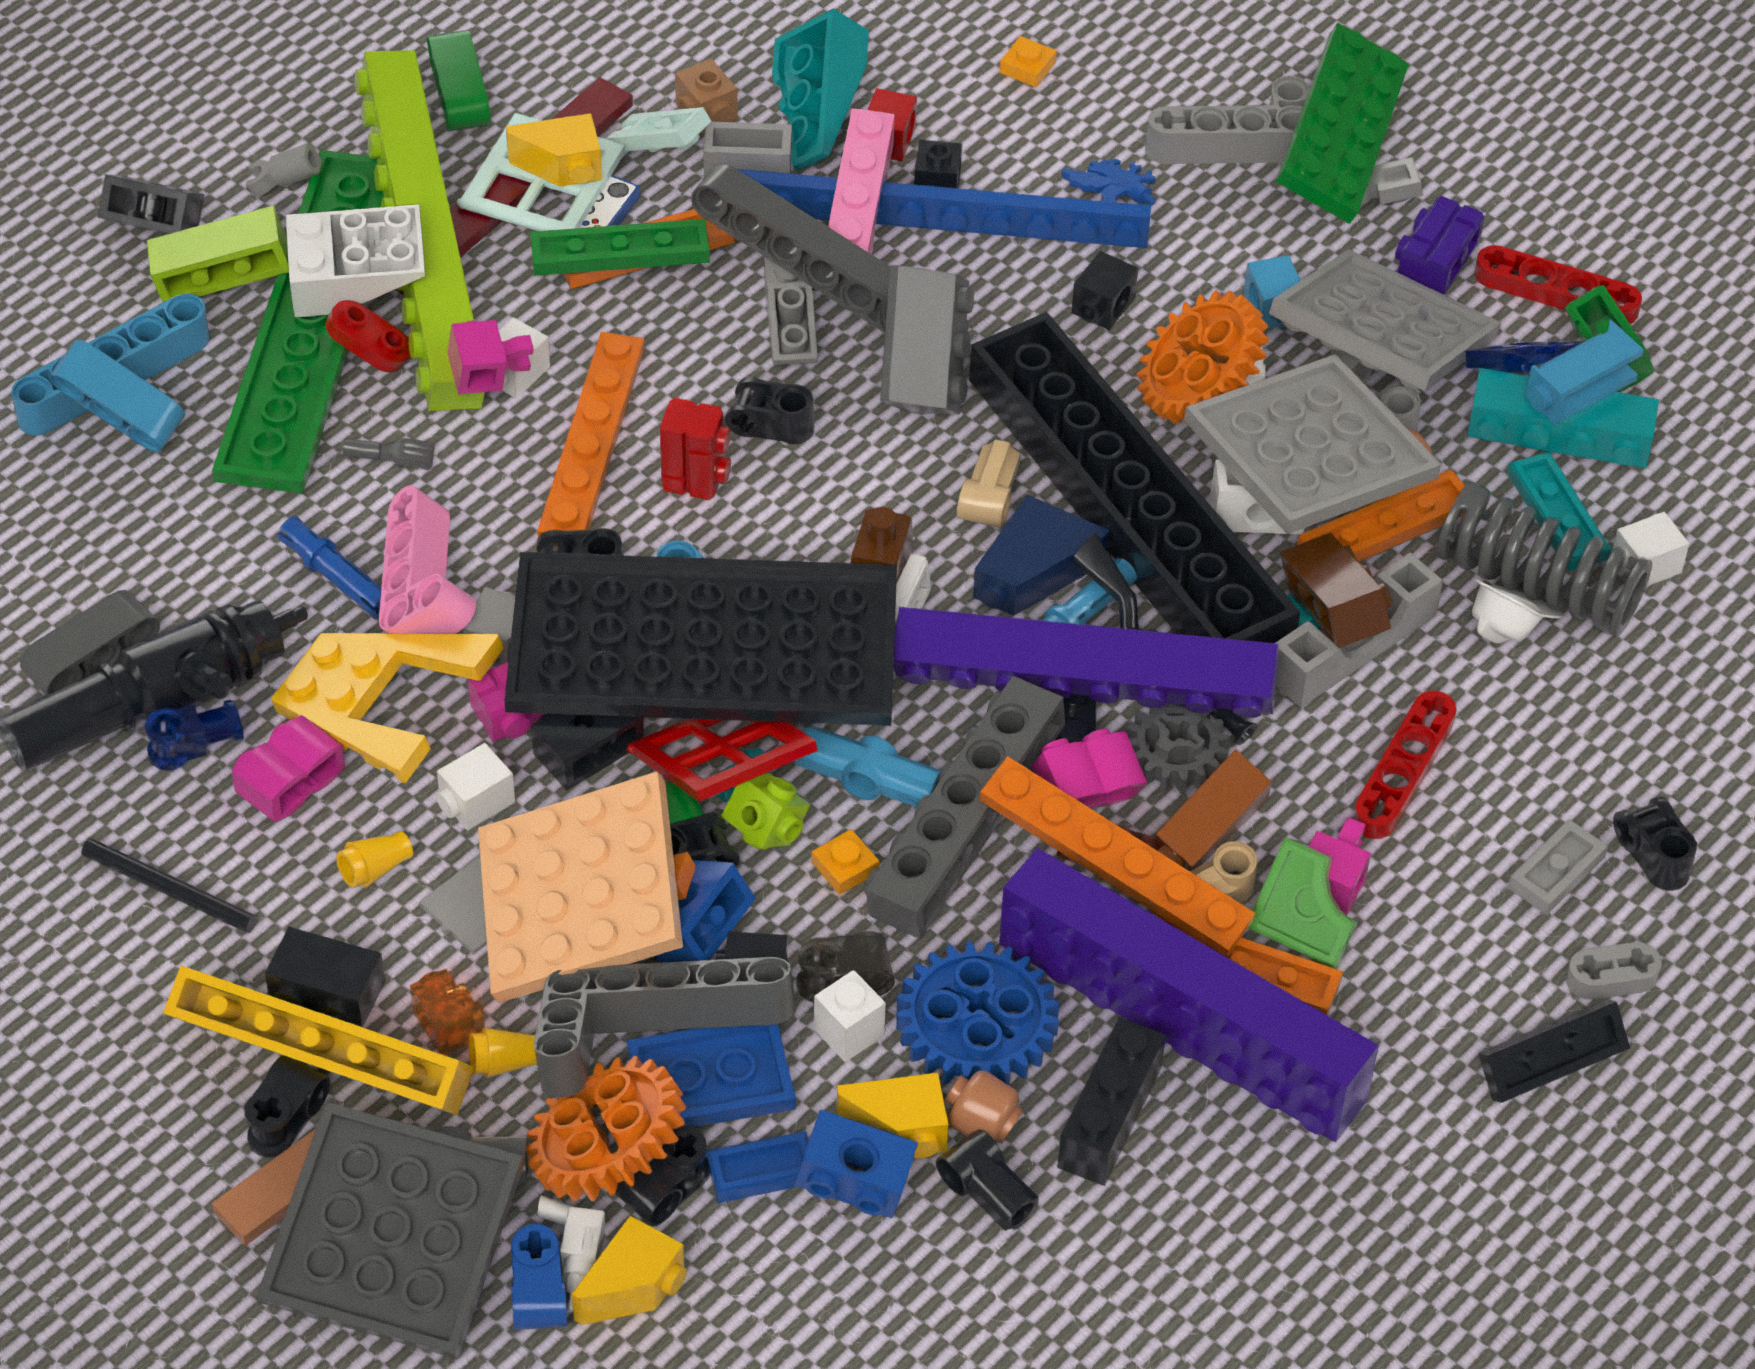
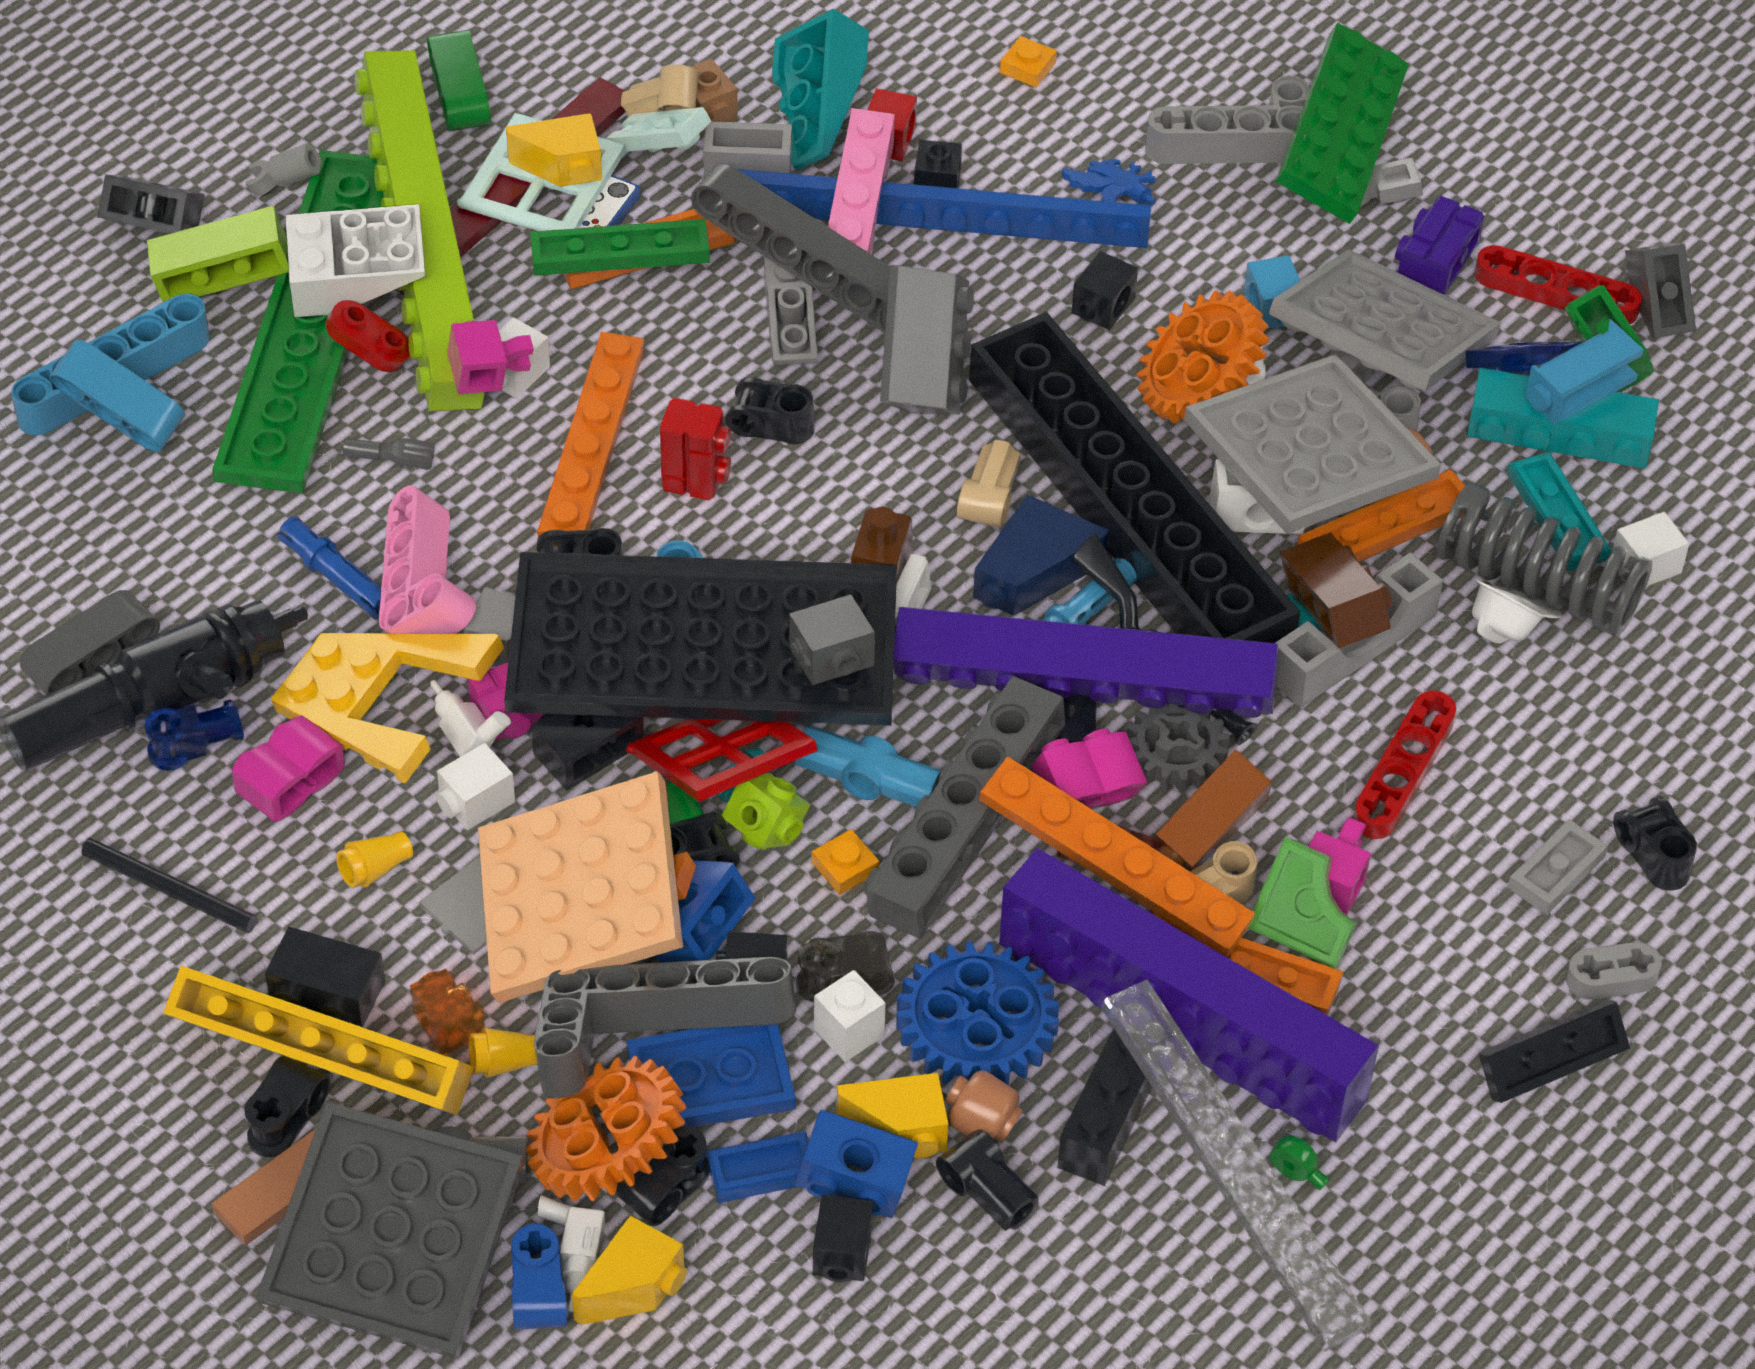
none -> white piece [430,680,511,757]
none -> tan piece [621,65,699,117]
none -> dark grey head [789,595,875,685]
none -> black brick [812,1194,874,1282]
none -> clear plate [1101,980,1373,1352]
none -> green piece [1270,1135,1329,1190]
none -> dark grey slope [1625,243,1696,338]

